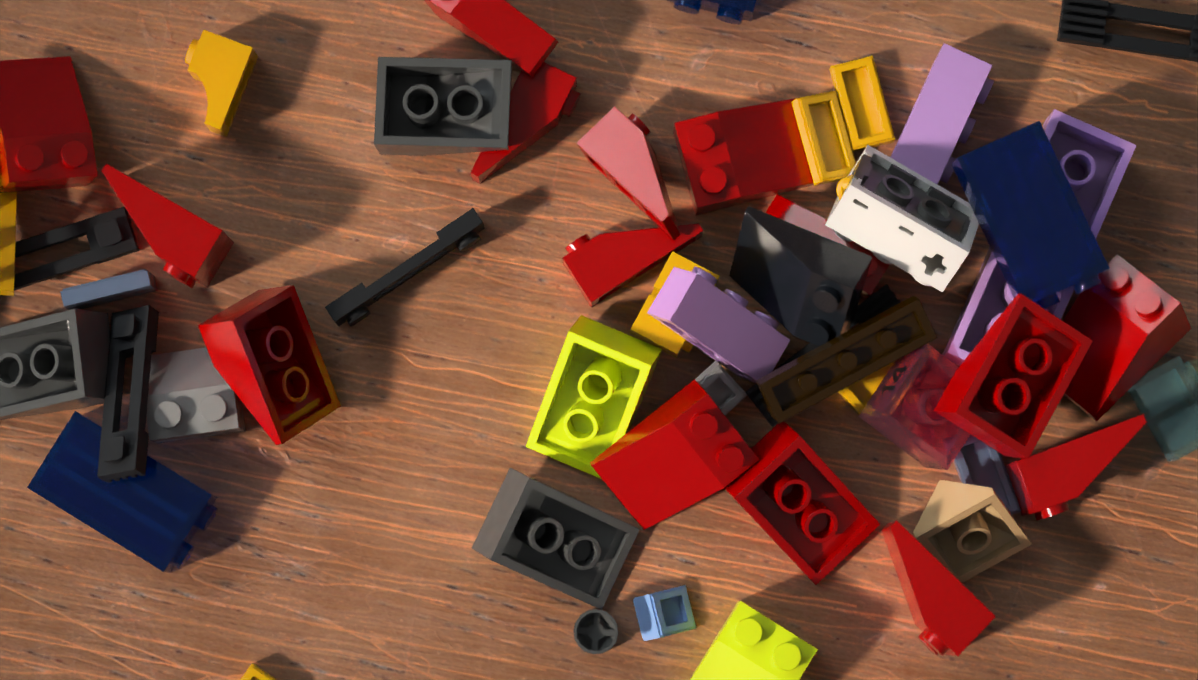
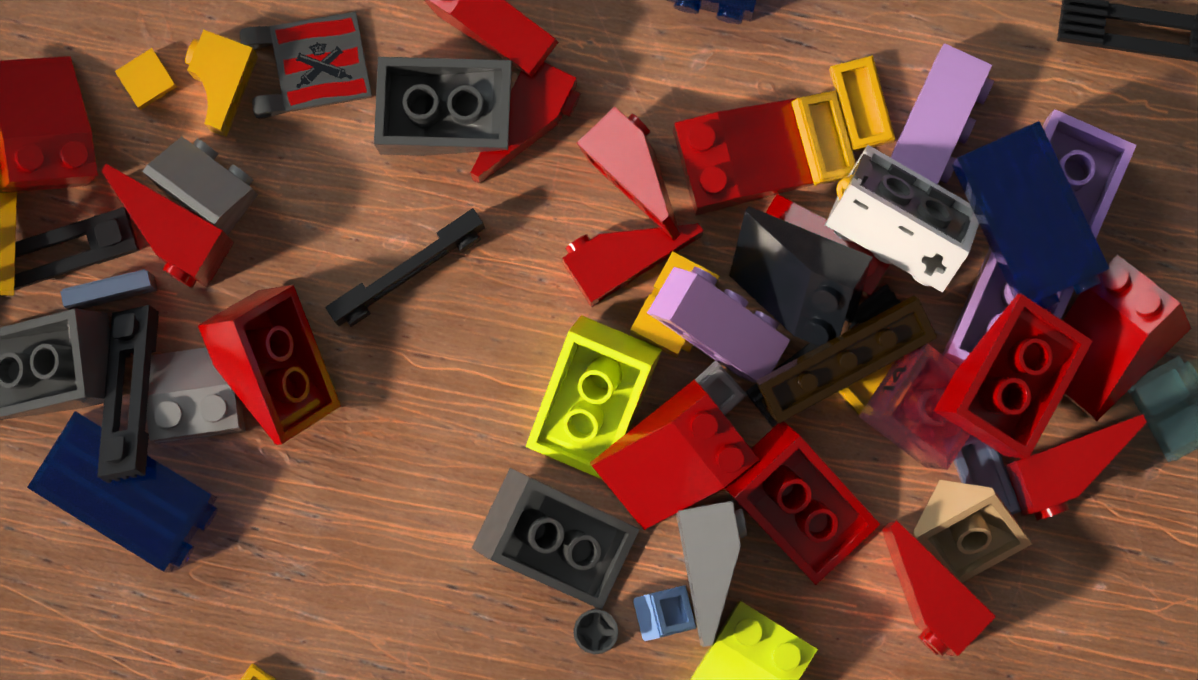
none -> yellow tile [115,48,177,110]
none -> light grey slope [142,136,258,235]
none -> flag [239,12,372,119]
none -> light grey slope [676,501,747,647]

